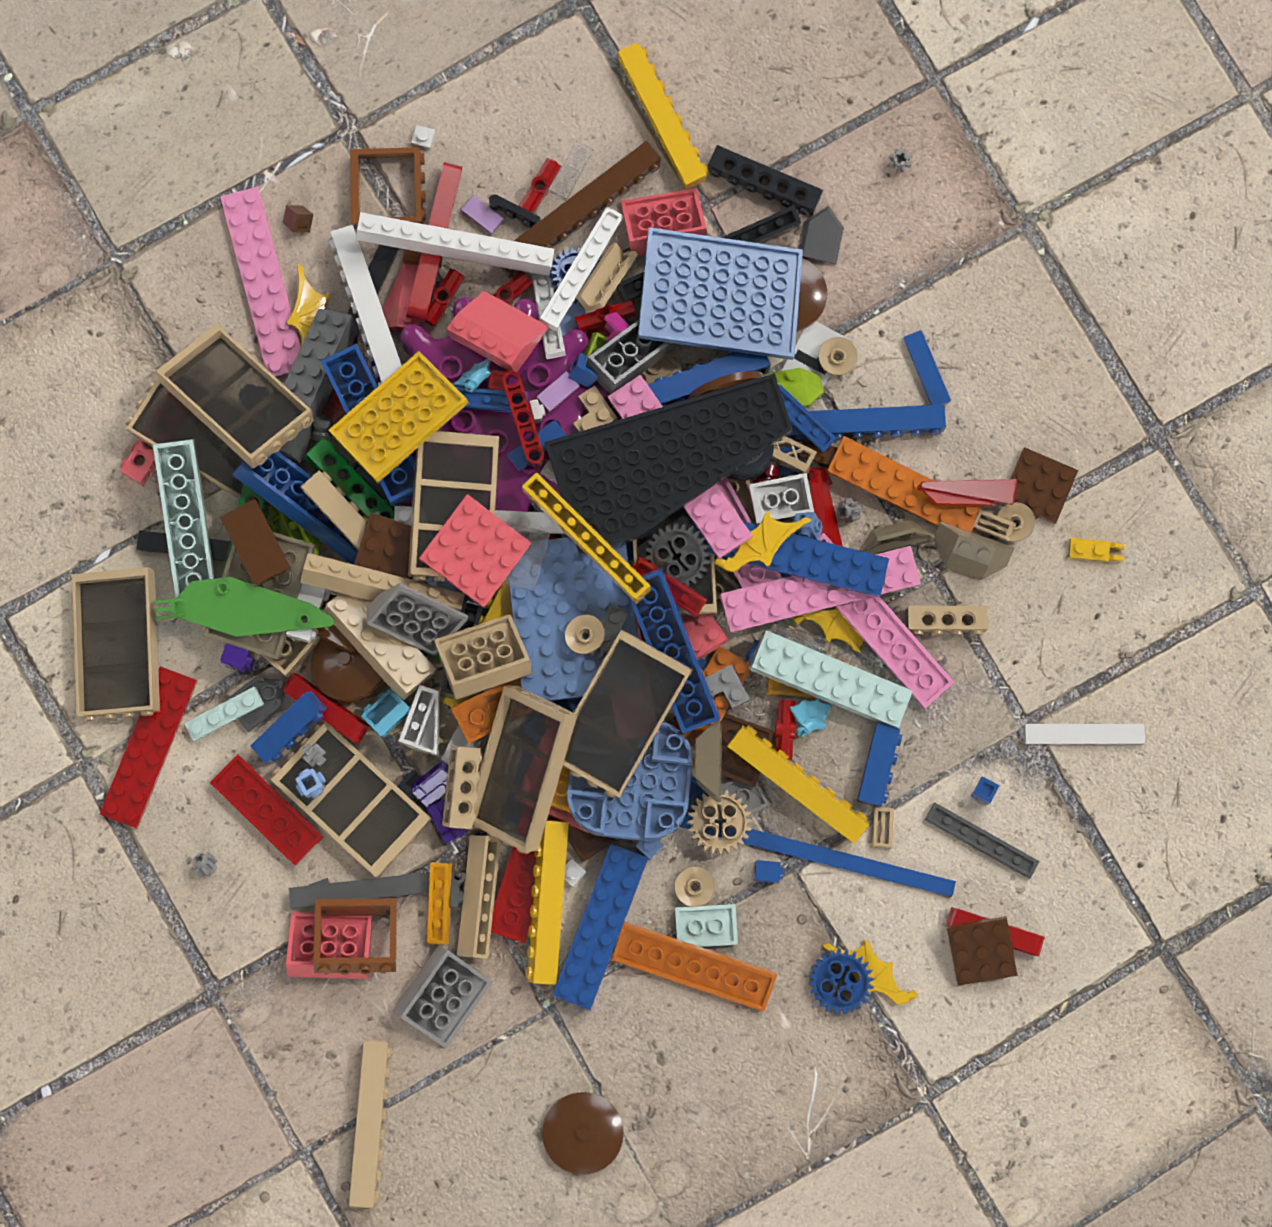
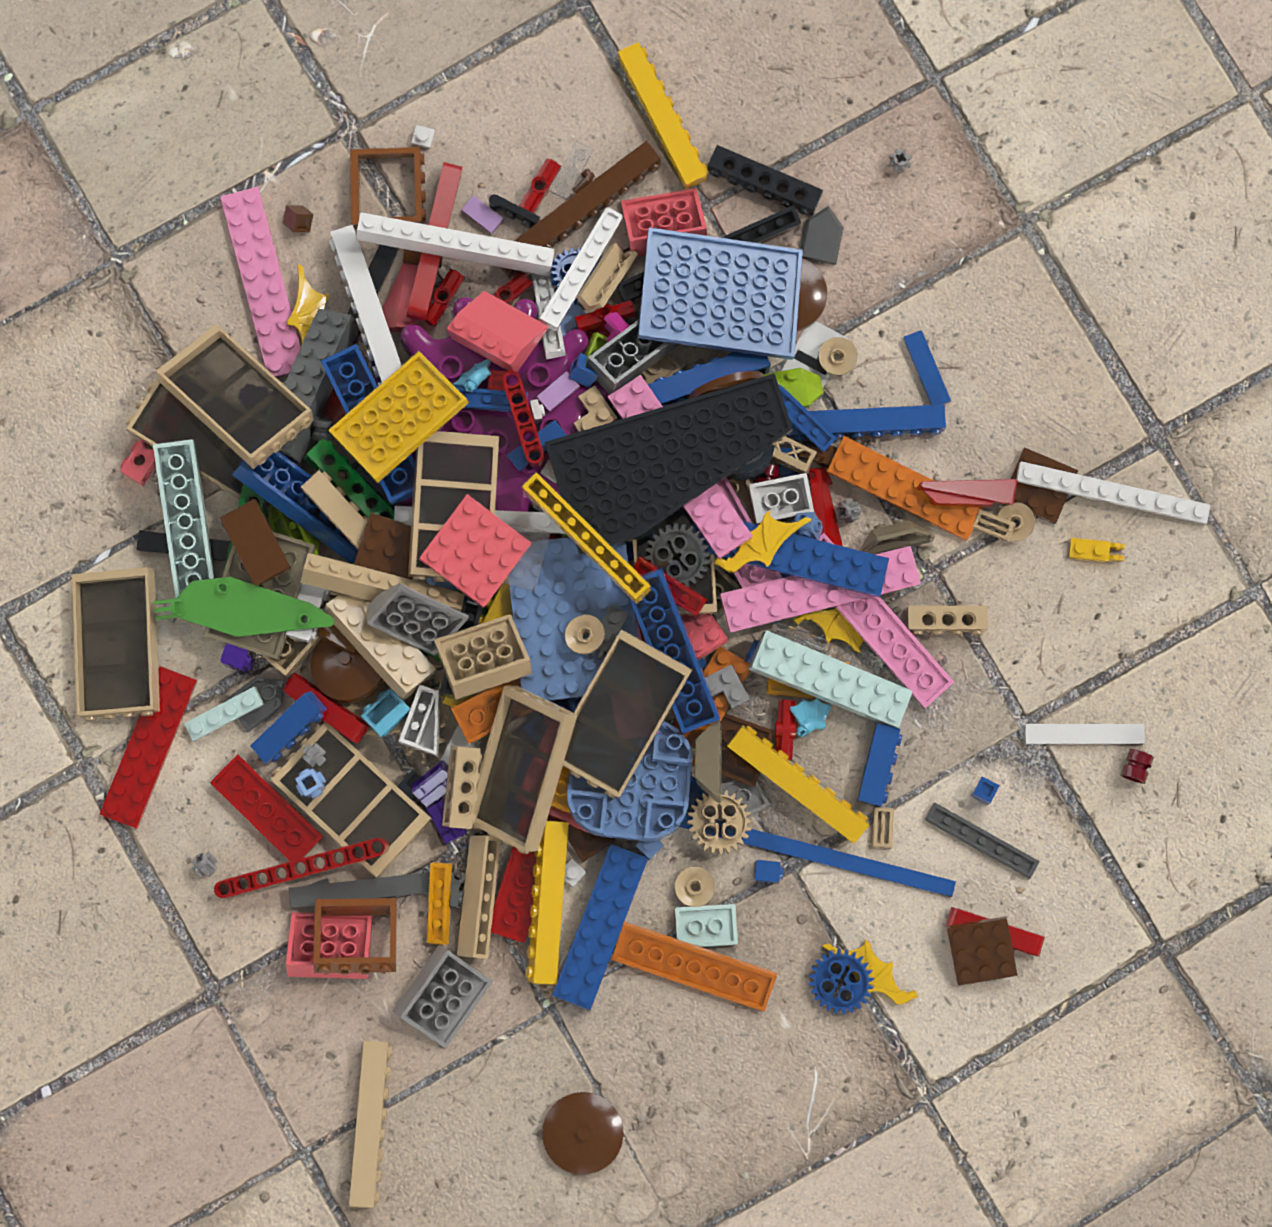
dark tan wedge [933,522,1014,580] -> none
none -> red beam [214,837,389,898]
none -> reddish brown arm [573,169,595,193]
none -> white plate [1016,462,1210,525]
none -> dark red wheel [1121,749,1154,784]

